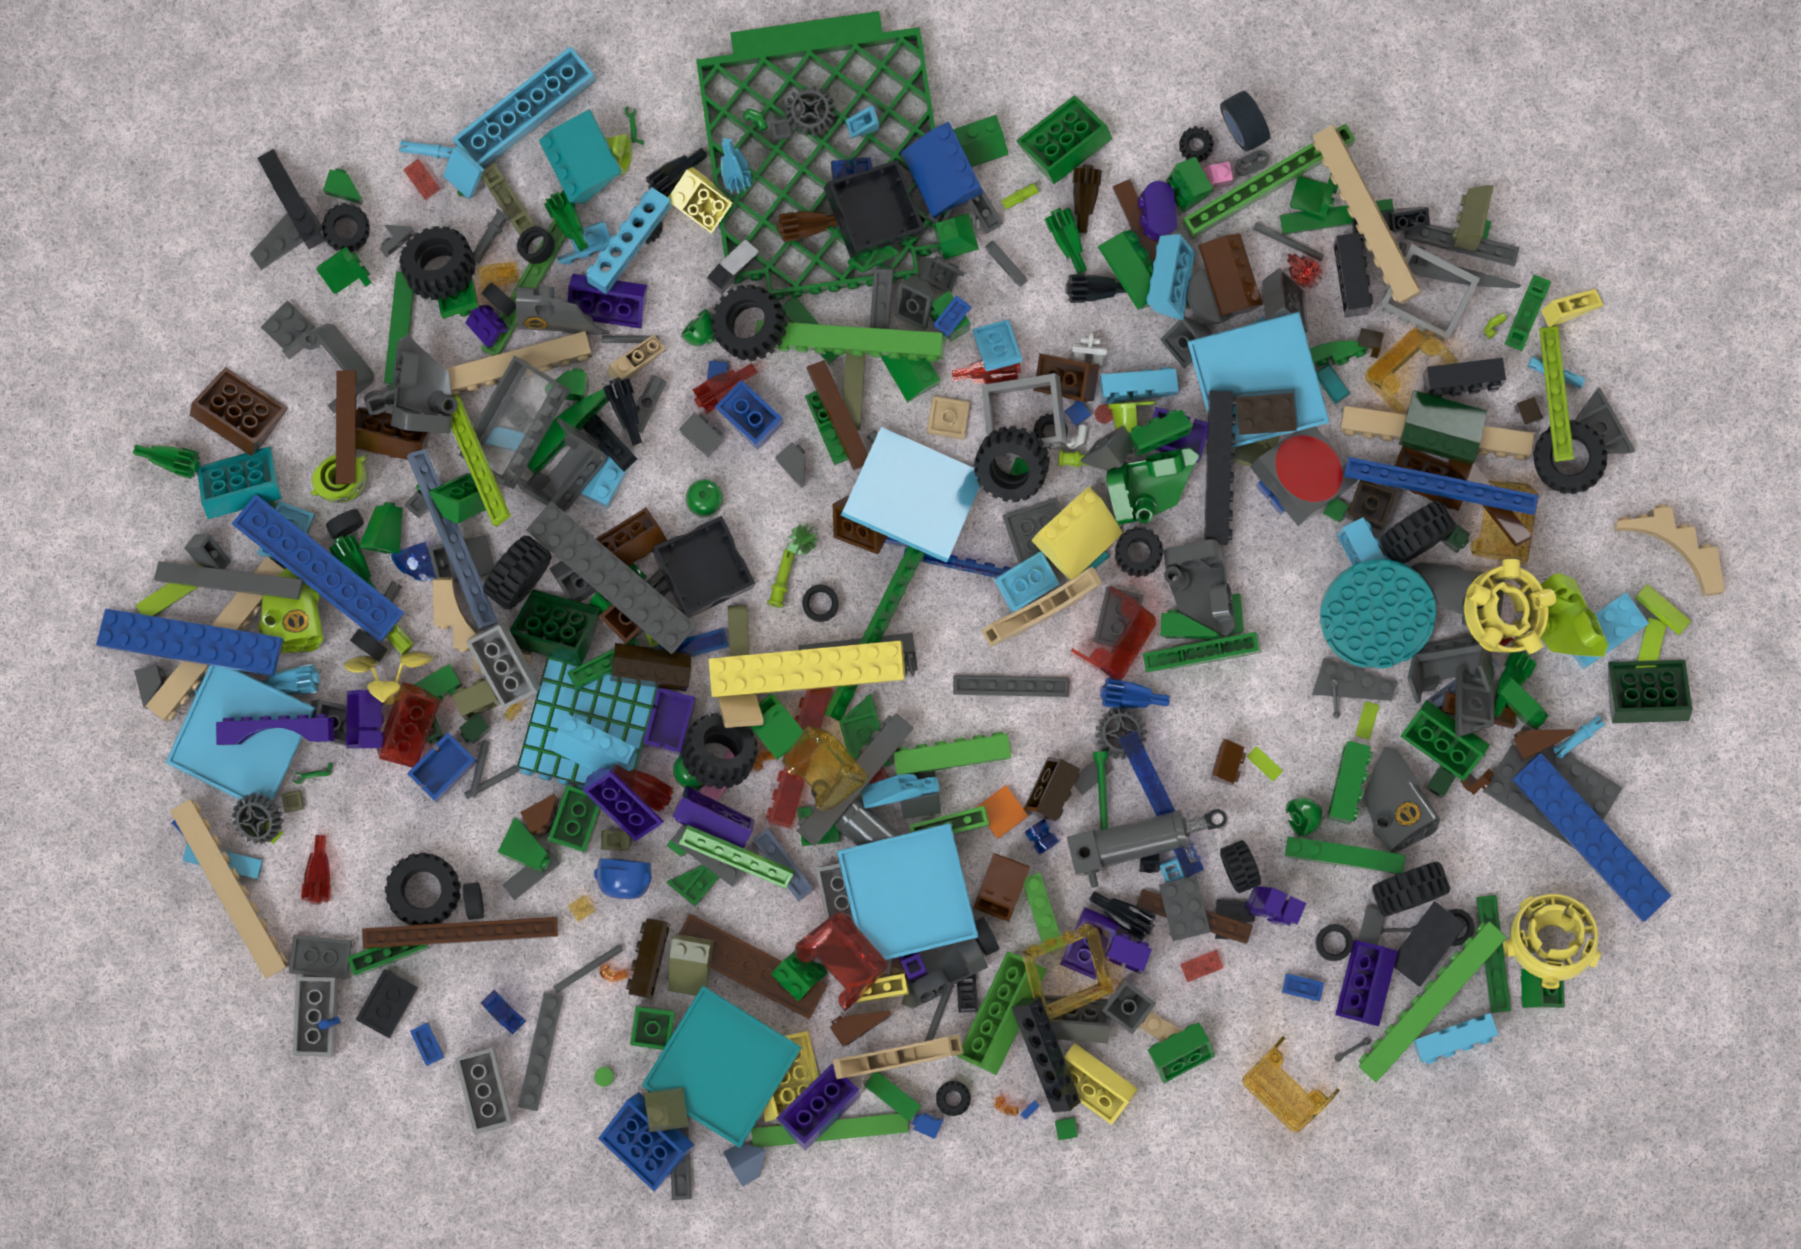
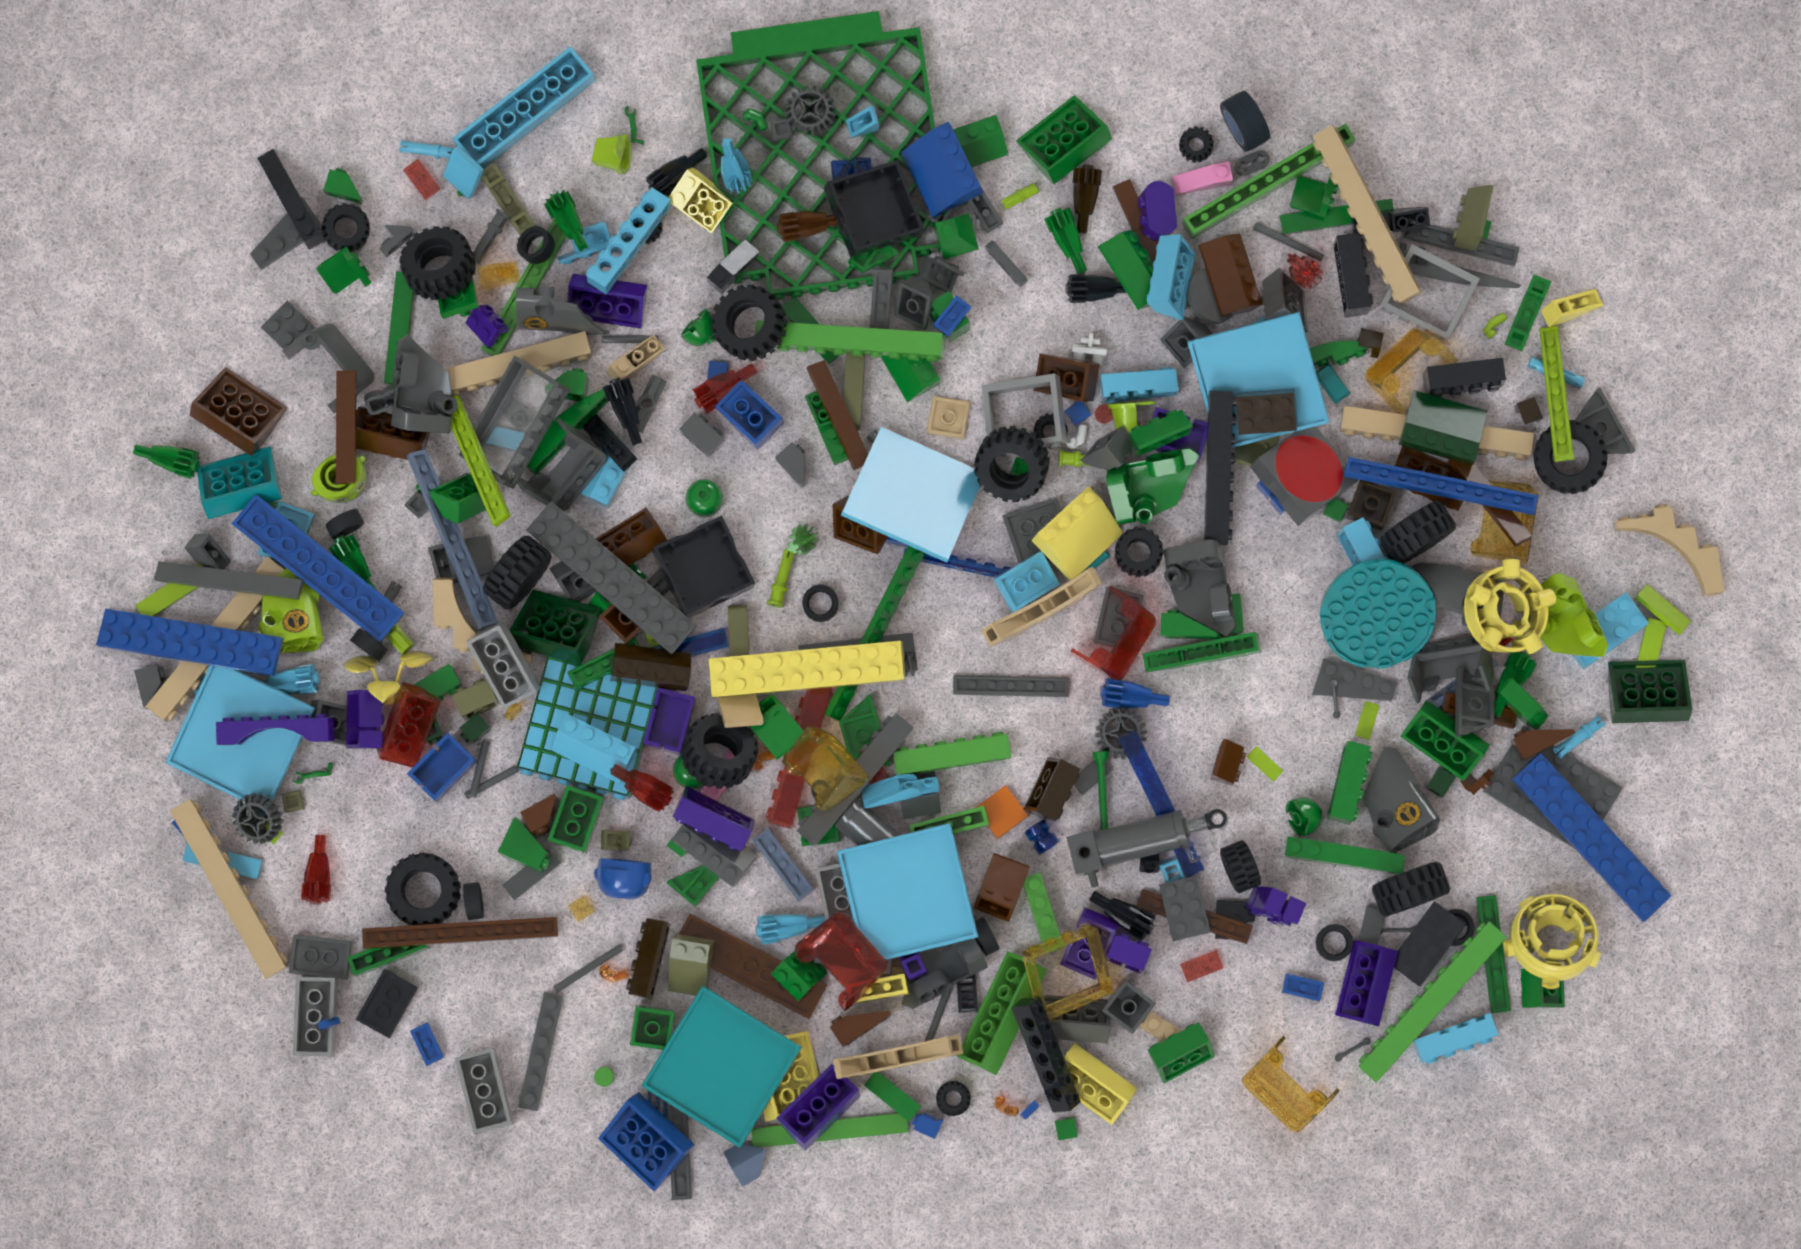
green slope [360,502,403,554] -> none
clear blue brick [391,542,436,582] -> none
black tyre [481,282,516,317] -> none
clear blue brick [481,989,526,1035] -> none
teal slope [539,109,622,205] -> none
dark purple slope [582,768,664,841] -> none
olive slope [644,1088,688,1132] -> none
bright green plate [679,825,794,889] -> none
clear red piece [952,360,1021,384] -> none
medium azure tile [972,319,1023,372] -> none
green slope [1166,157,1213,213] -> none
dark green brick [1441,525,1470,553] -> none
none -> medium azure piece [755,914,826,945]

